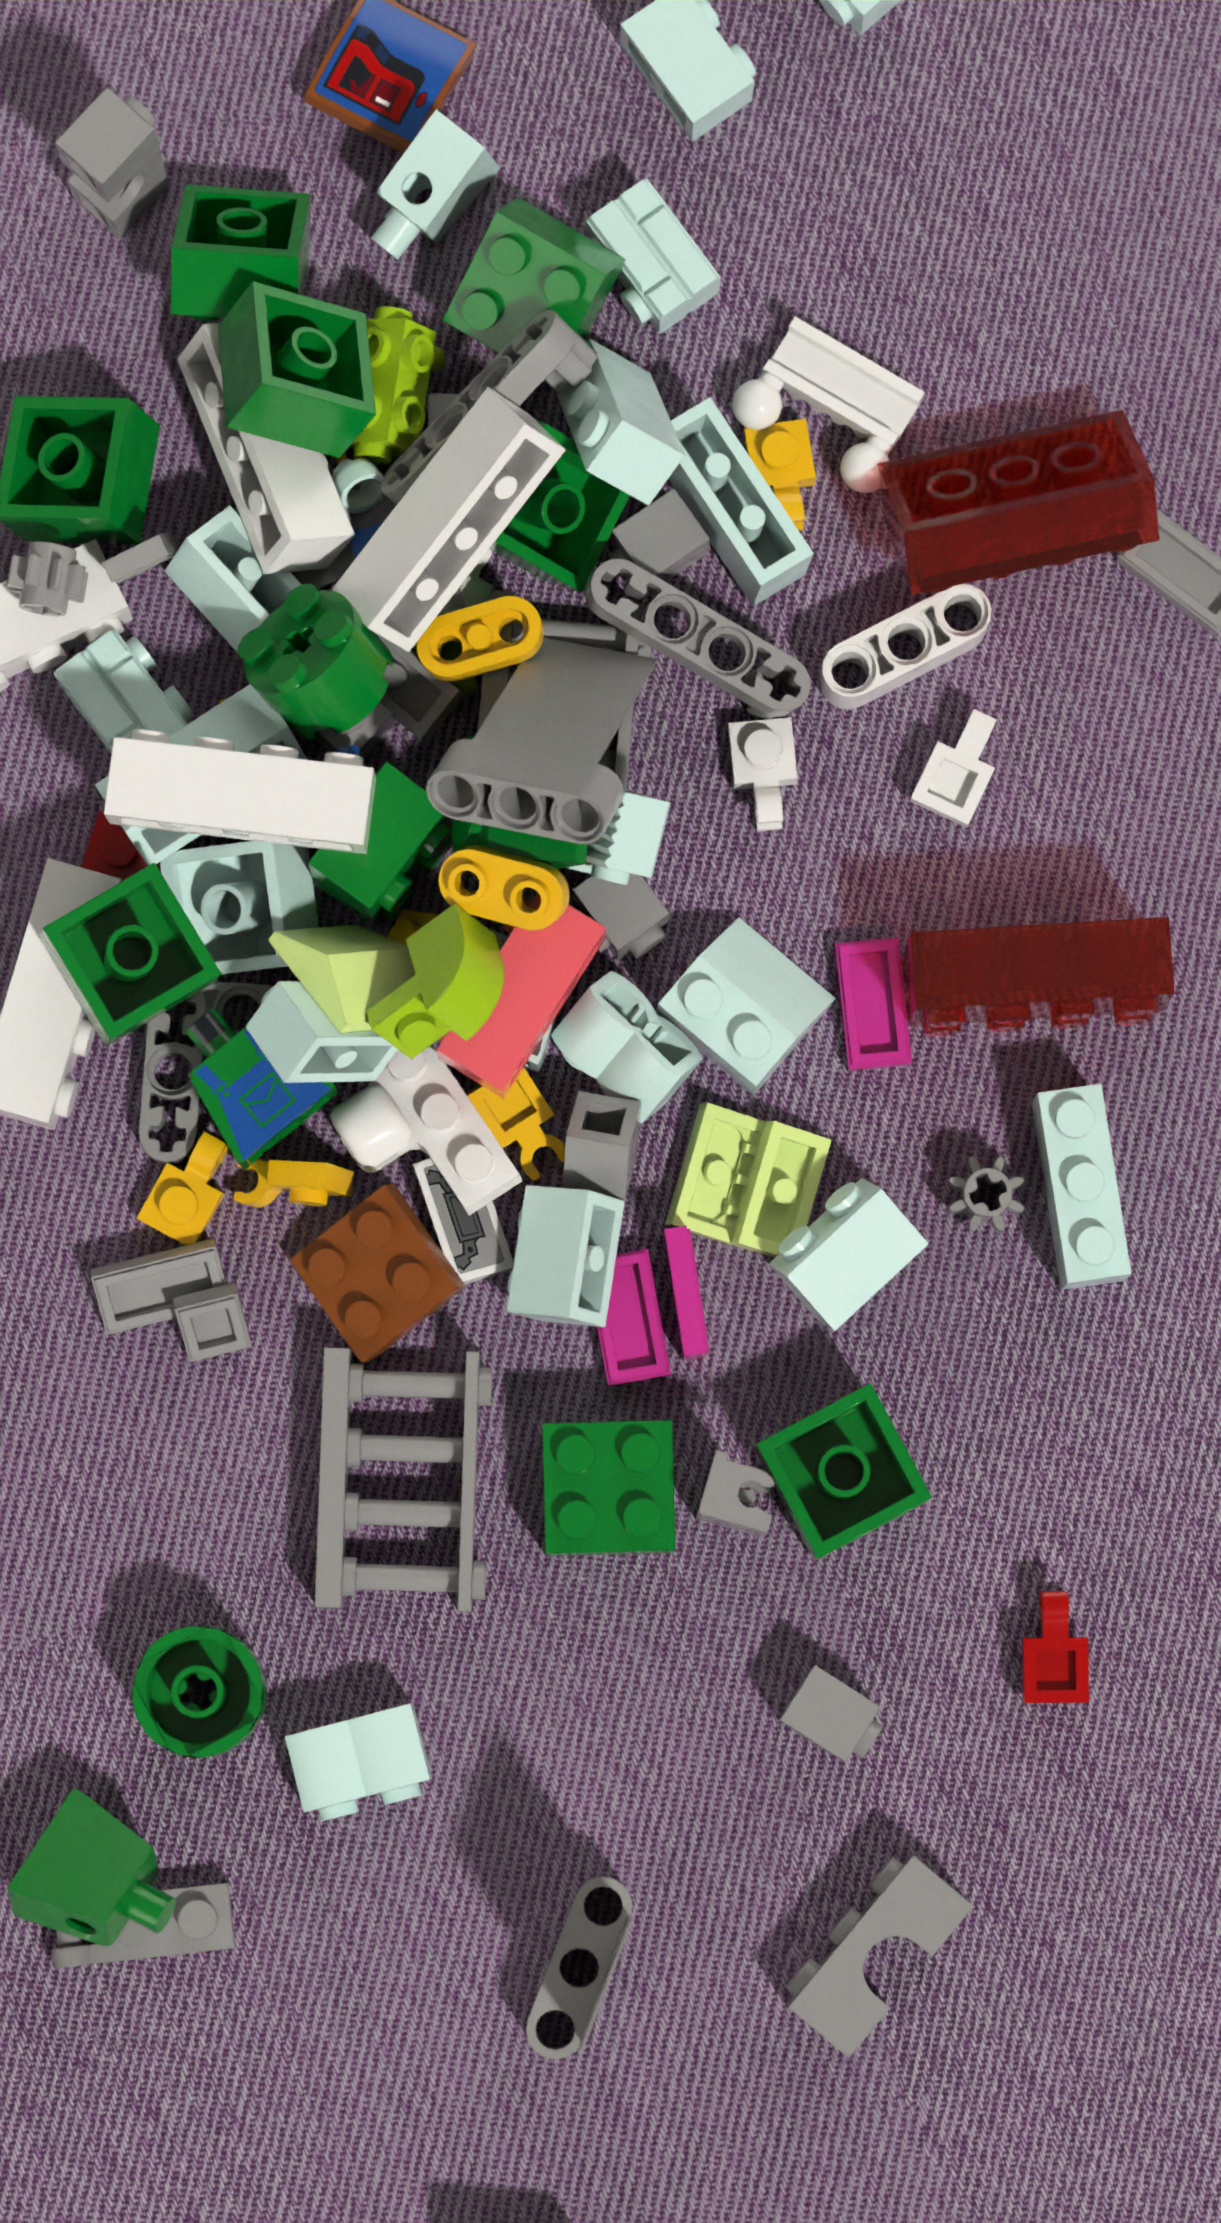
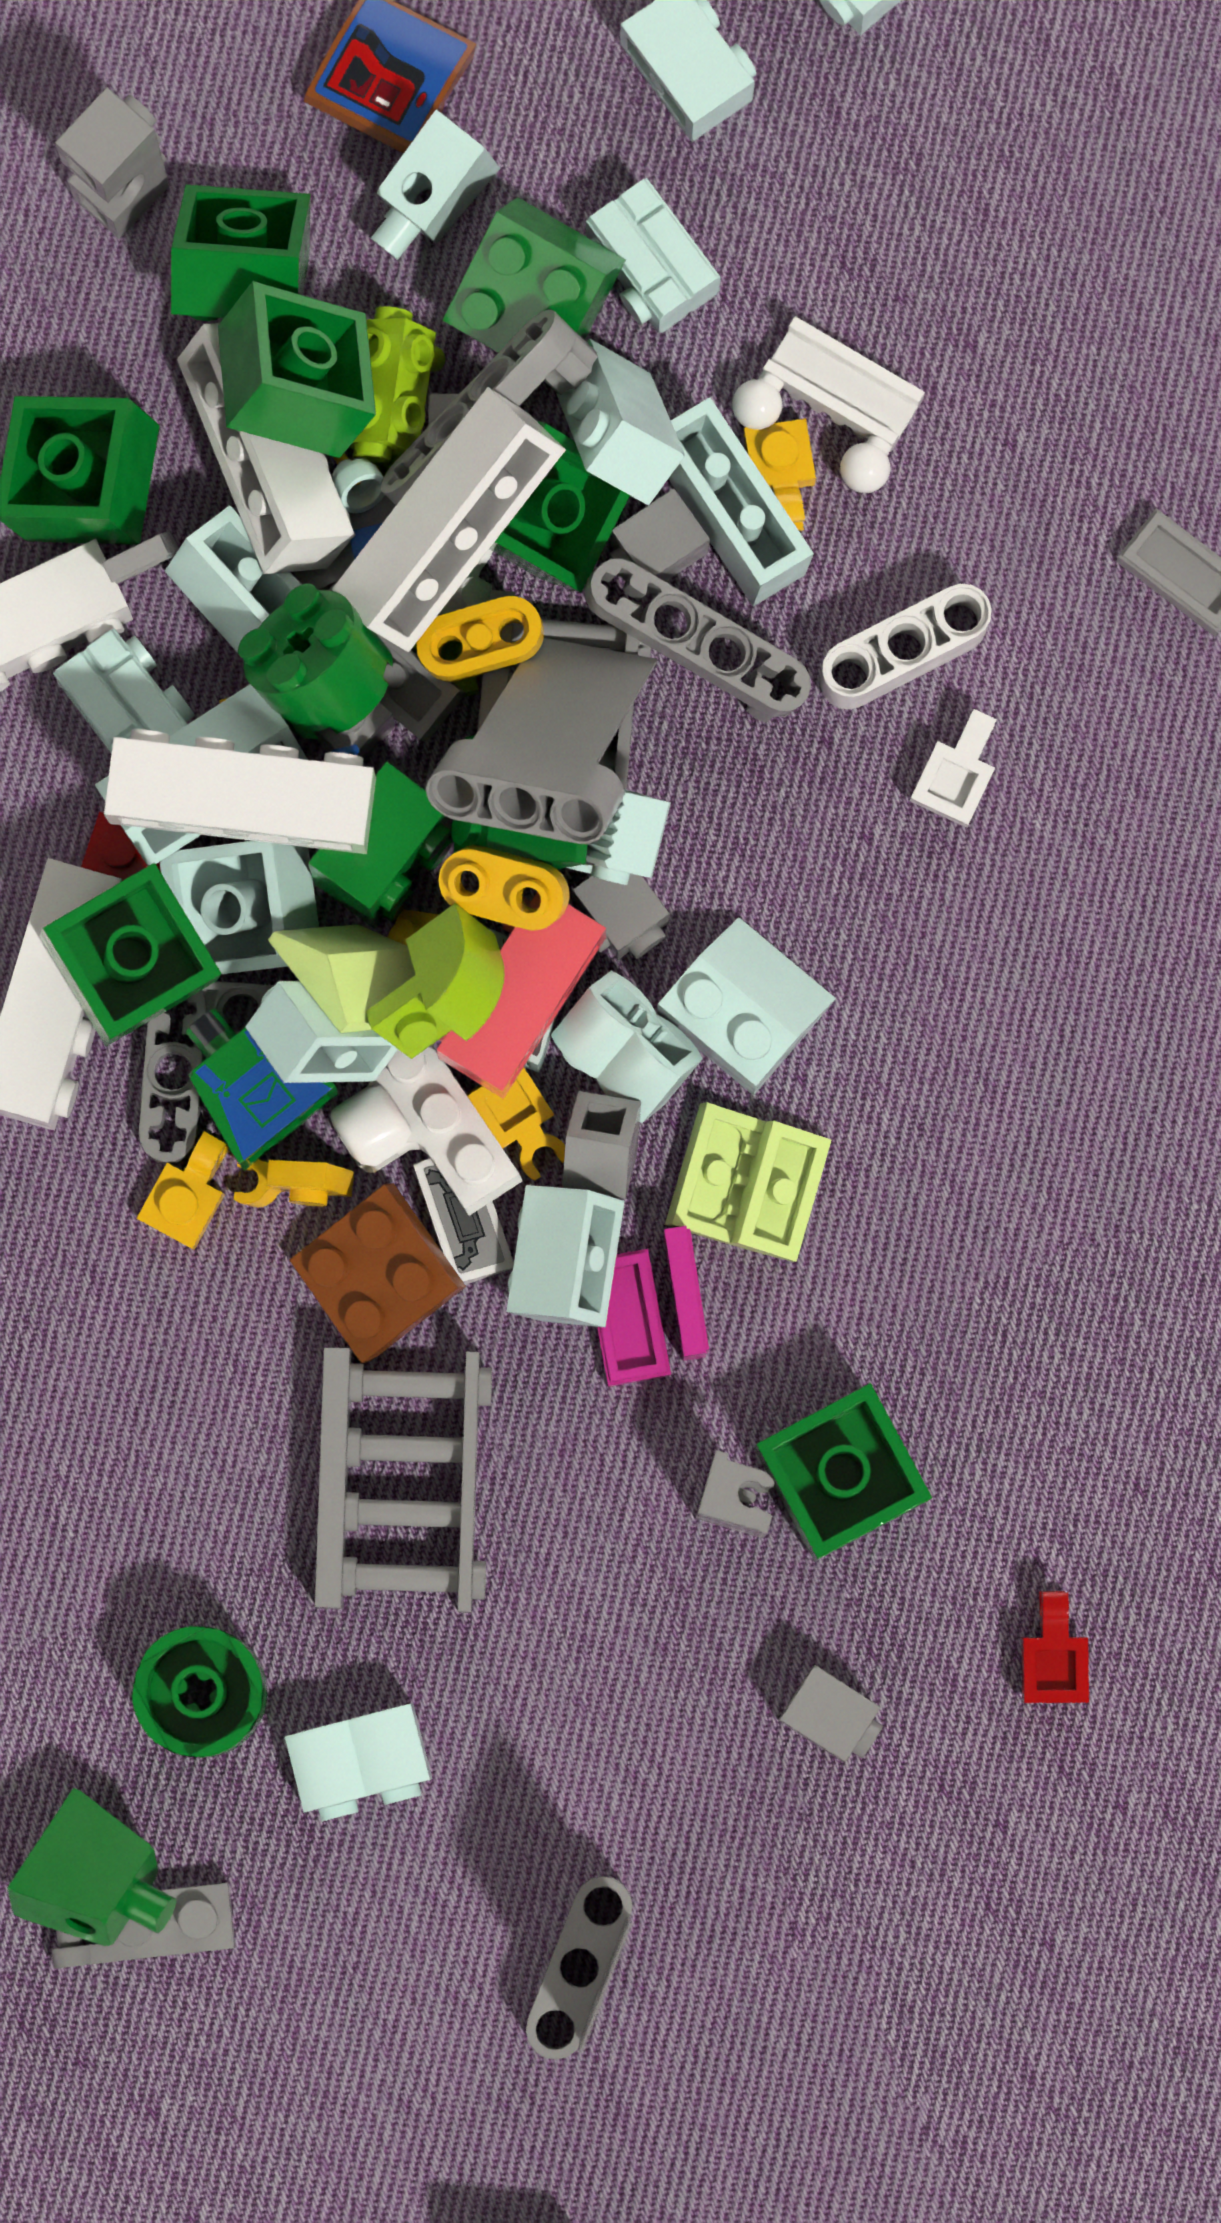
light grey gear [7,542,88,616] -> none
light grey tile [90,1238,227,1335] -> none
light grey tile [173,1282,252,1362] -> none
green brick [542,1420,676,1557] -> none
white plate [728,717,798,832] -> none
light aqua brick [769,1178,929,1331] -> none
light grey arch [785,1854,974,2059] -> none
dark pink tile [834,937,912,1071] -> none
clear red brick [877,409,1160,595] -> none
clear red brick [903,917,1175,1036] -> none
light grey gear [947,1157,1025,1234] -> none
light aqua brick [1031,1084,1131,1290] -> none

